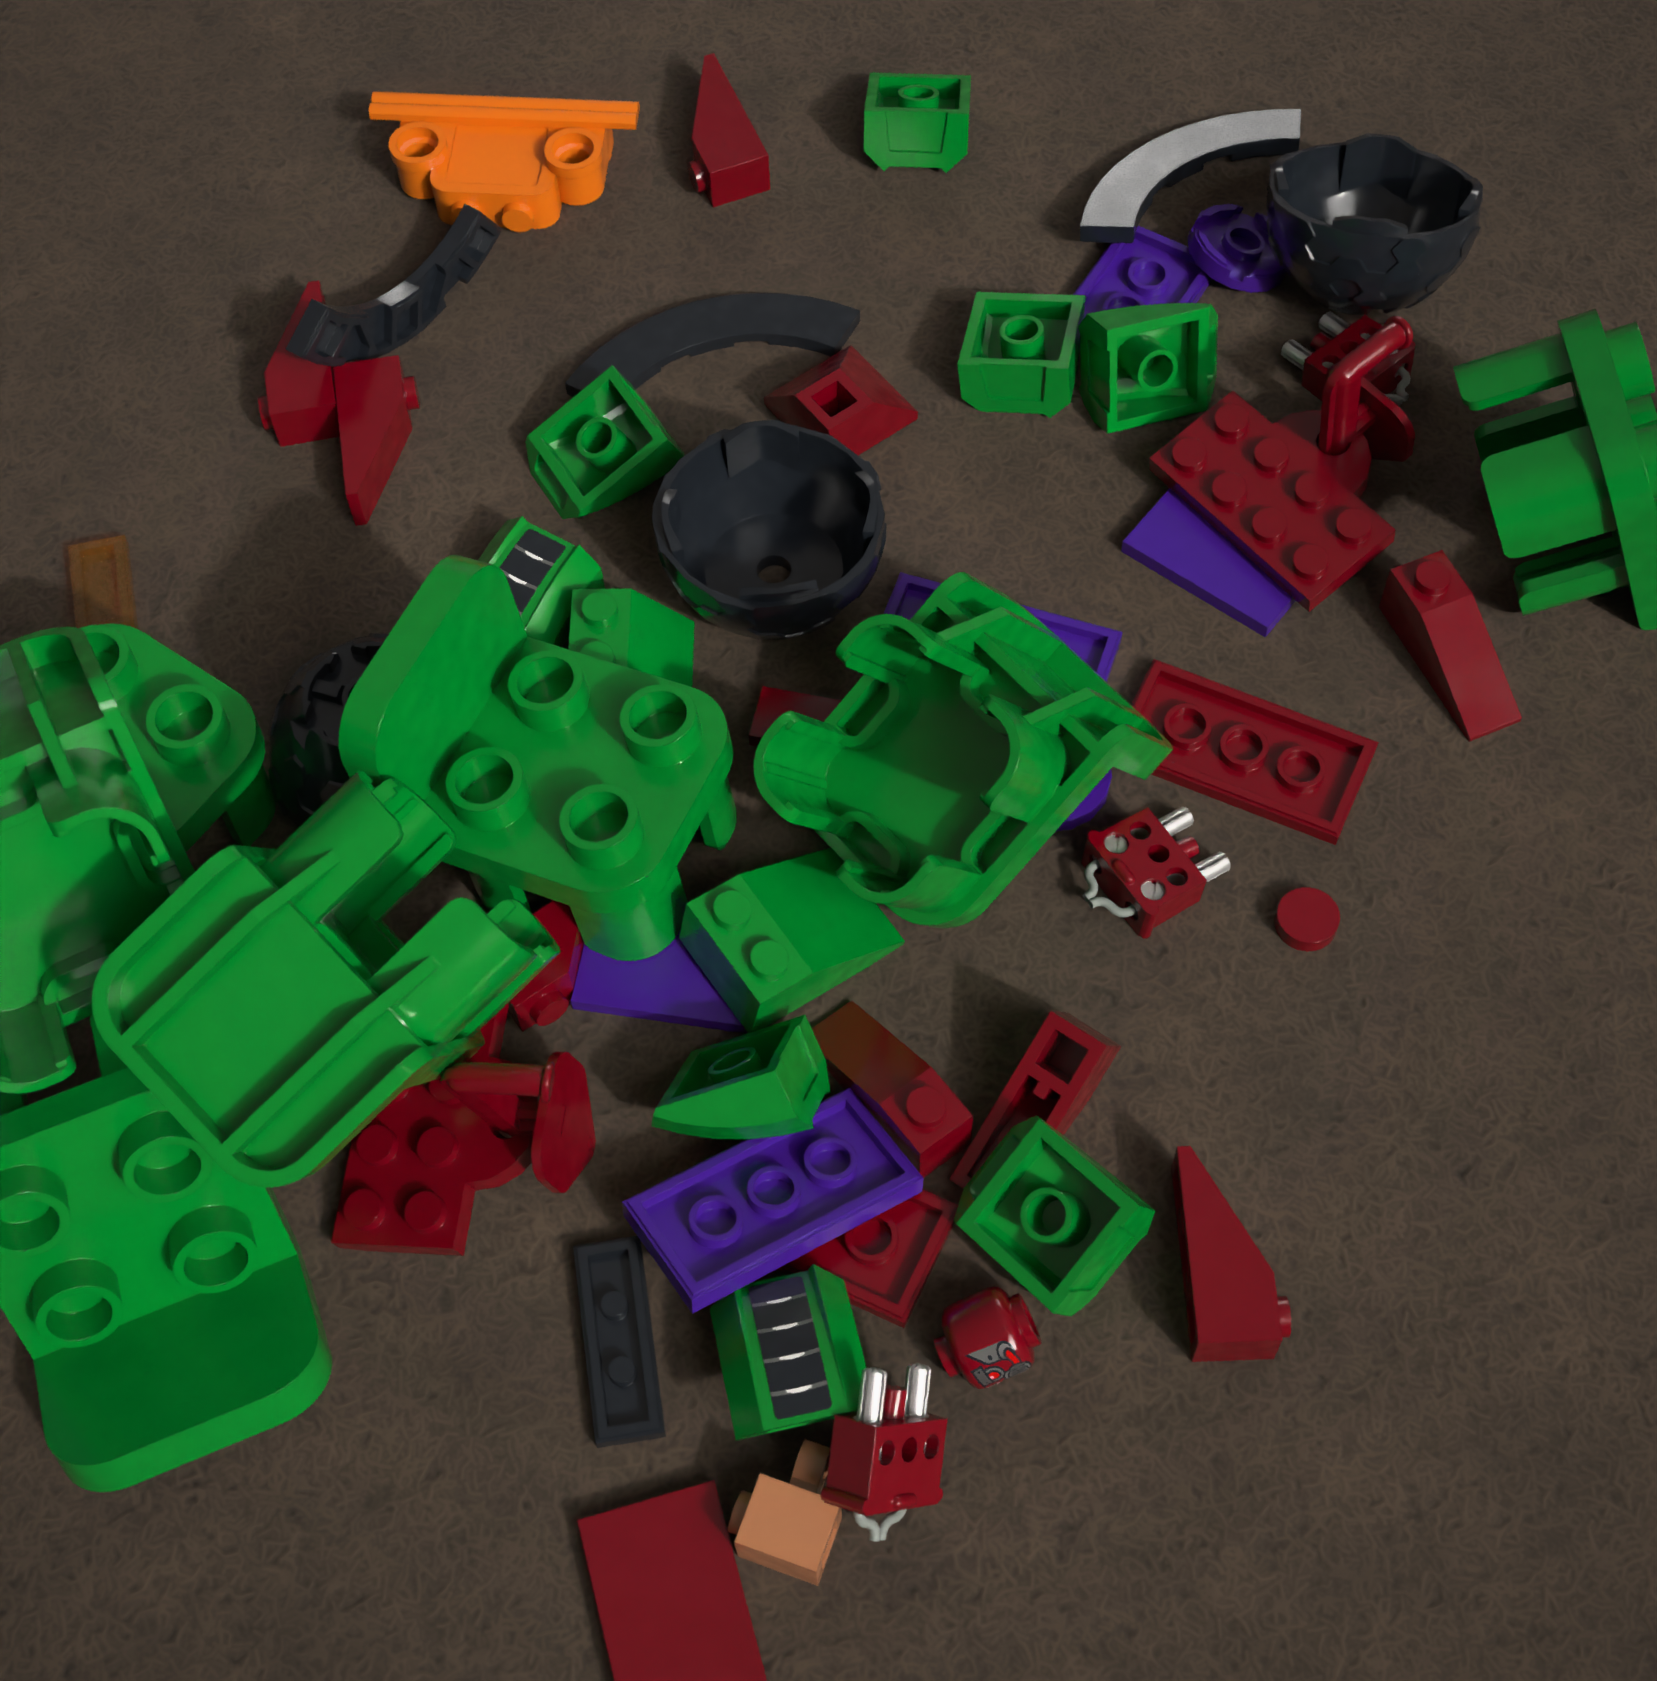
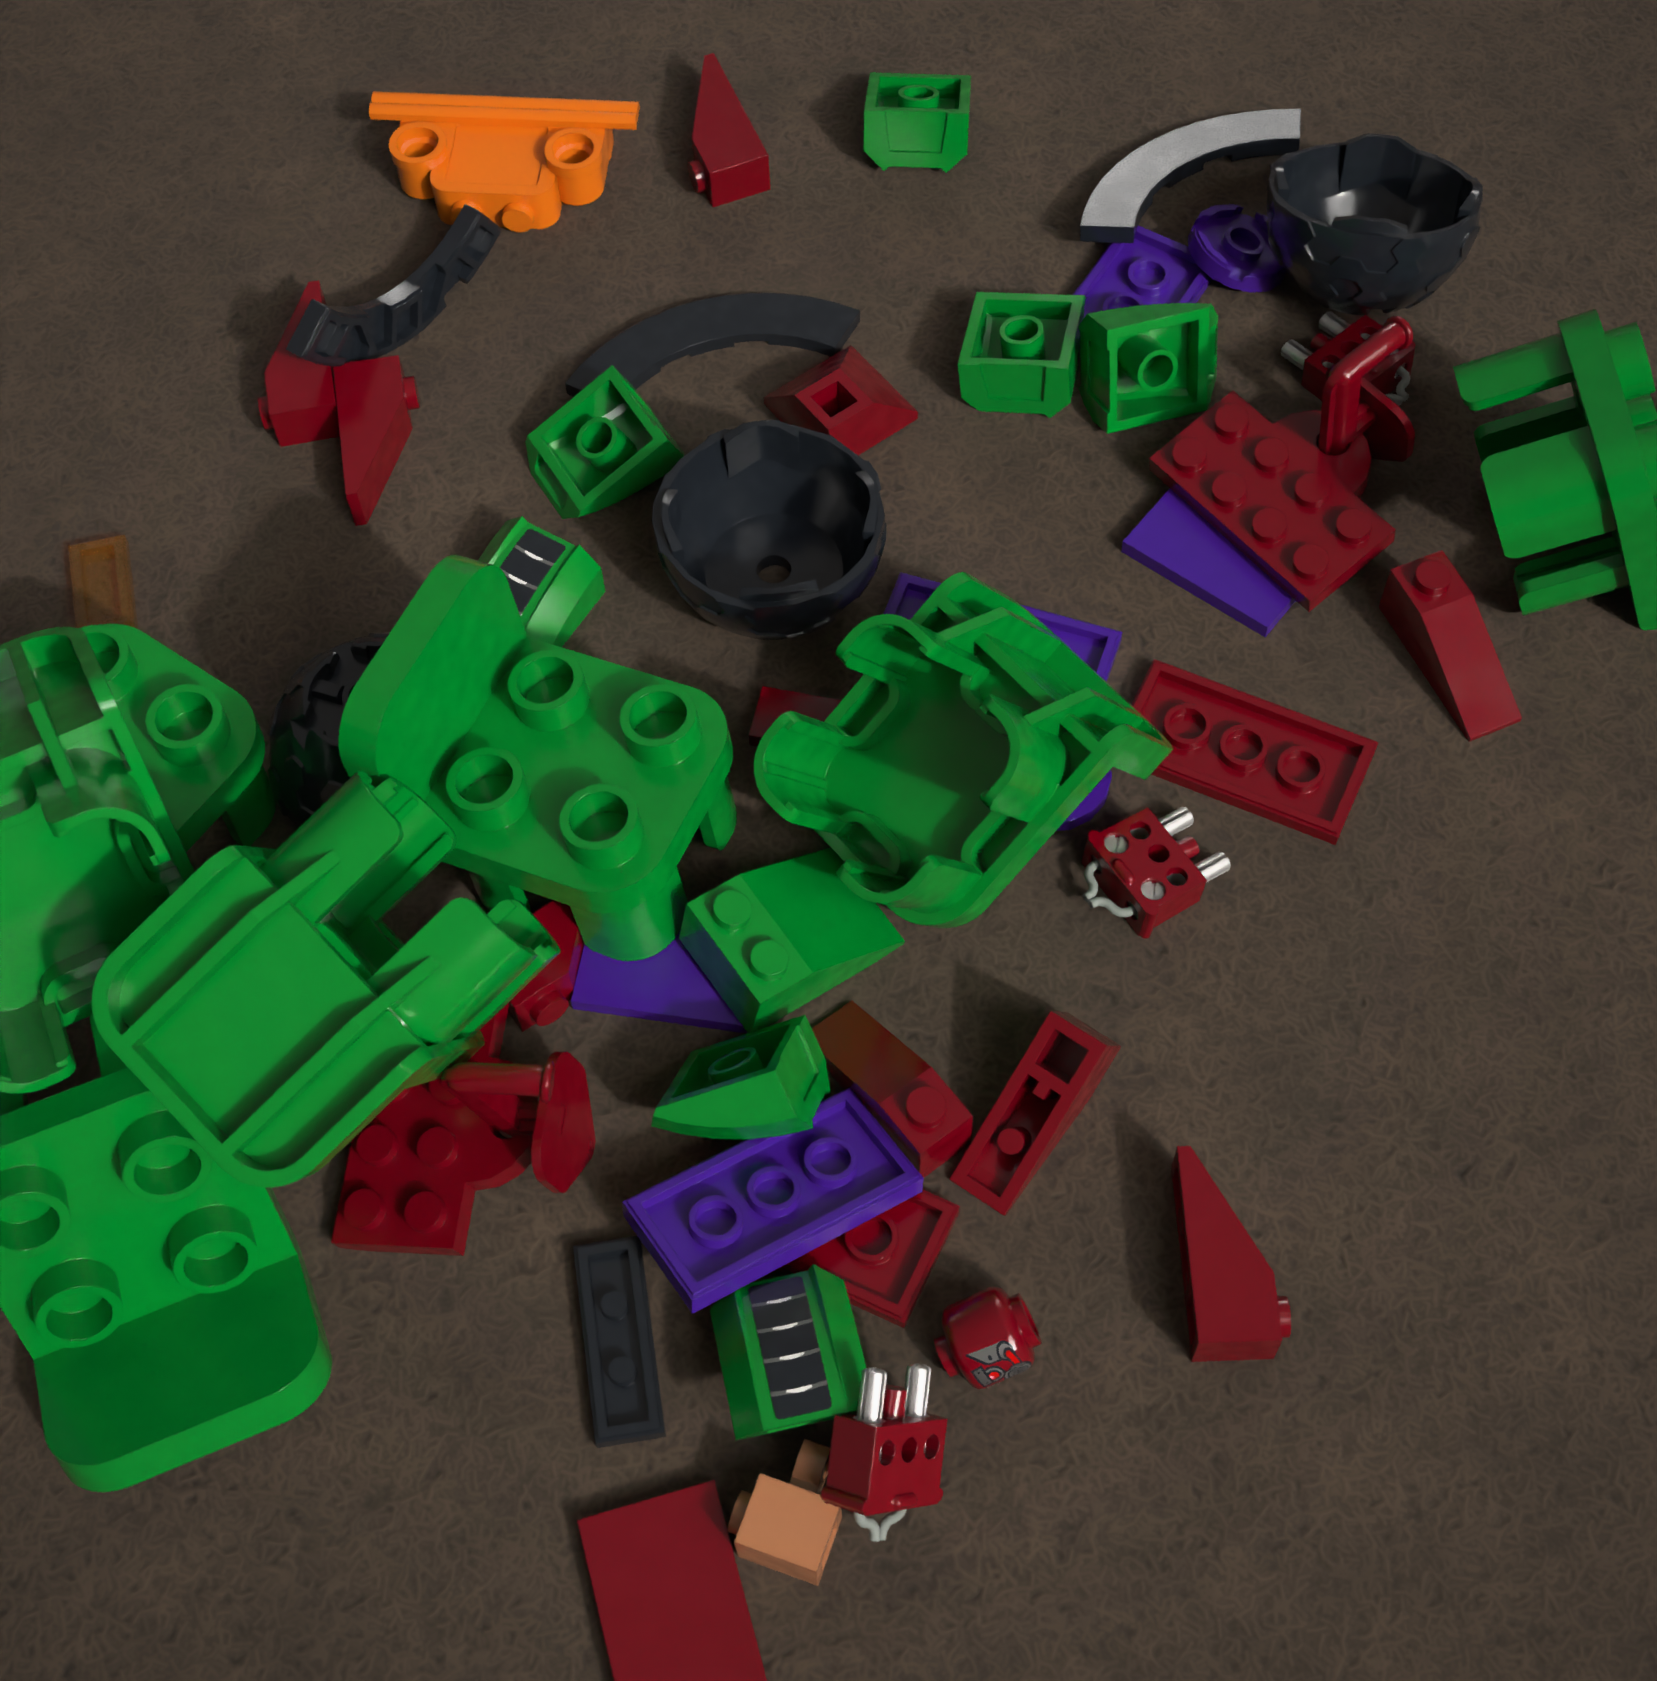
green slope [568,588,695,687] -> none
green slope [954,1115,1156,1317] -> none
dark red tile [1274,887,1340,952] -> none

